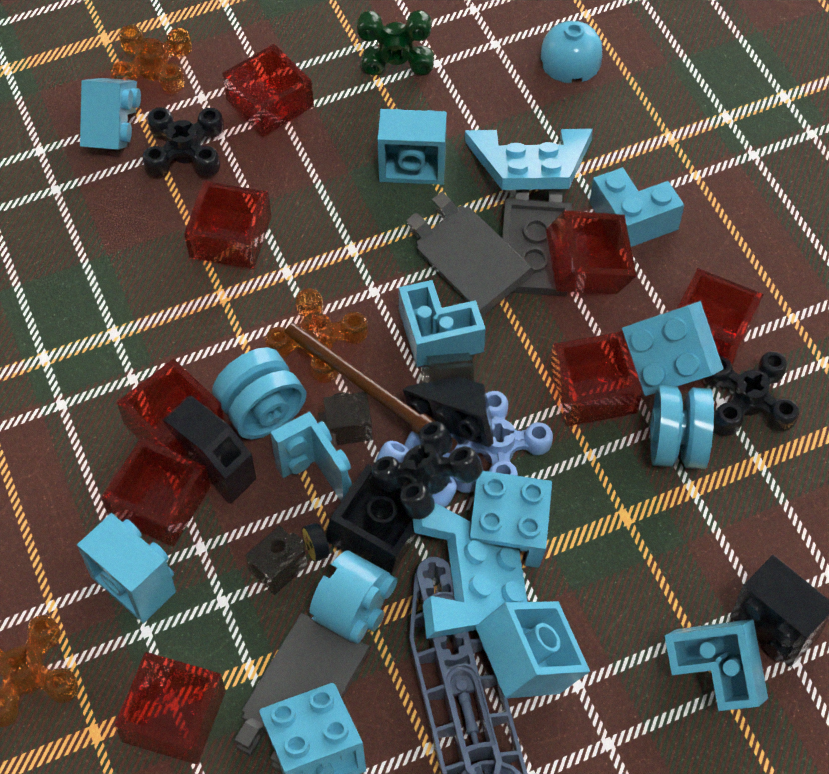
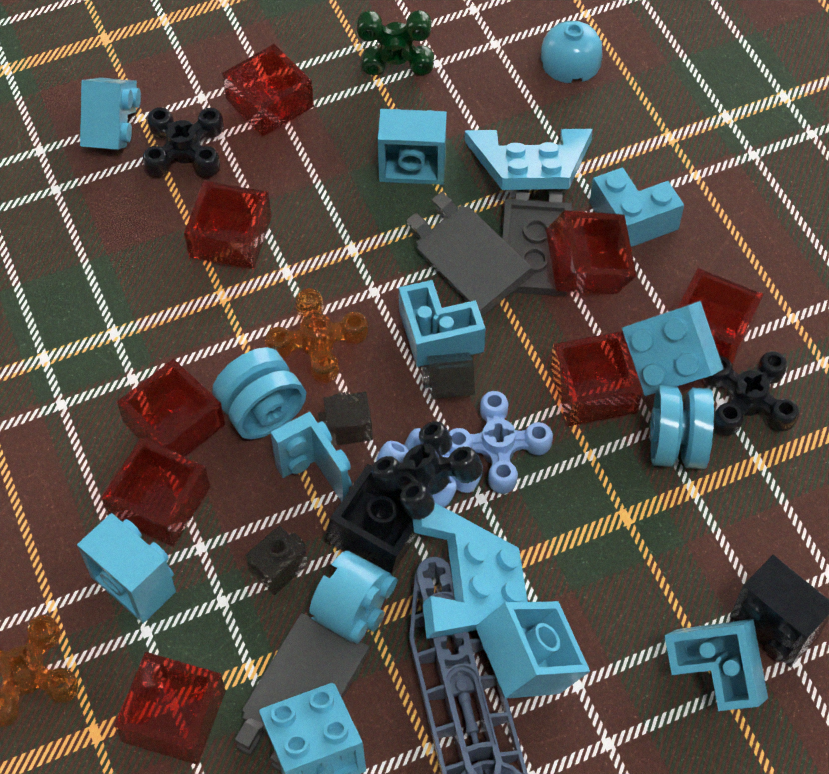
clear orange gear [110,25,192,94] -> none
black slope [162,396,257,504] -> none
reddish brown bar [285,322,458,453] -> none
black tile [302,522,330,562] -> none
black slope [403,376,494,447] -> none
medium azure bracket [469,471,552,568] -> none

